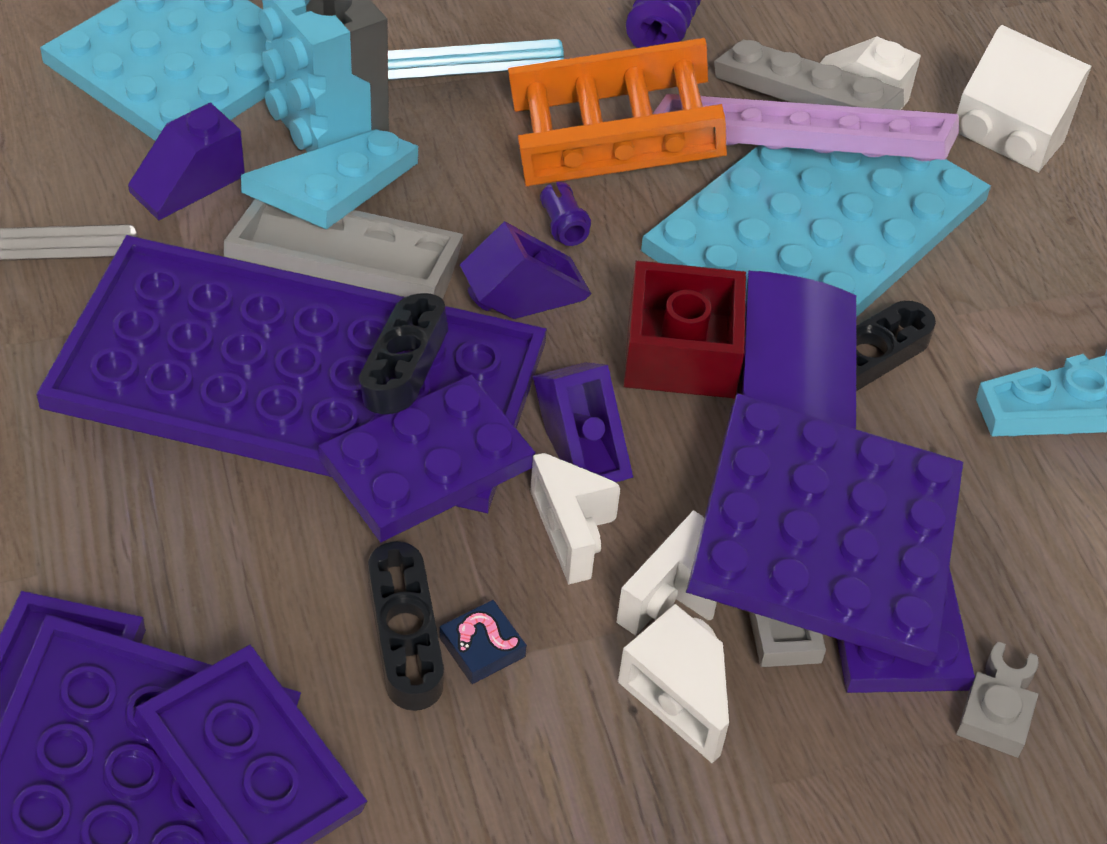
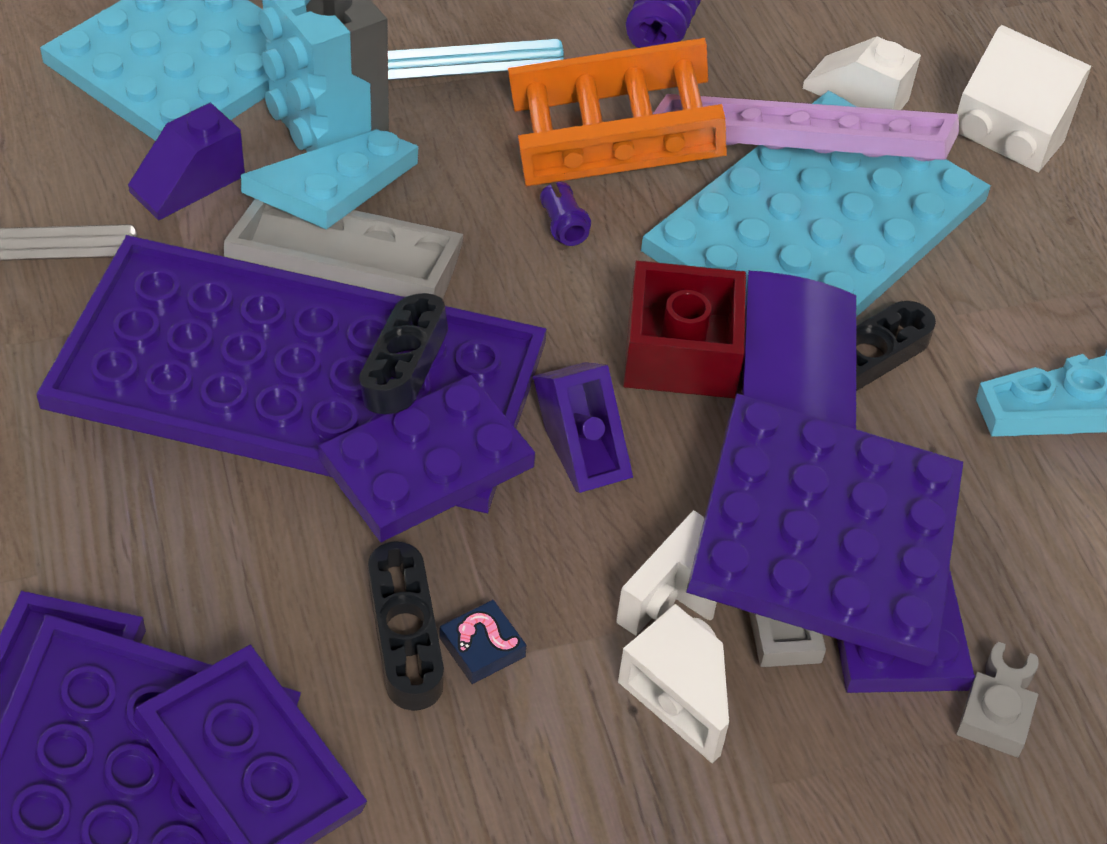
dark purple slope [460,221,592,319] -> none
white slope [530,453,620,585] -> none
light grey plate [714,39,904,110] -> none

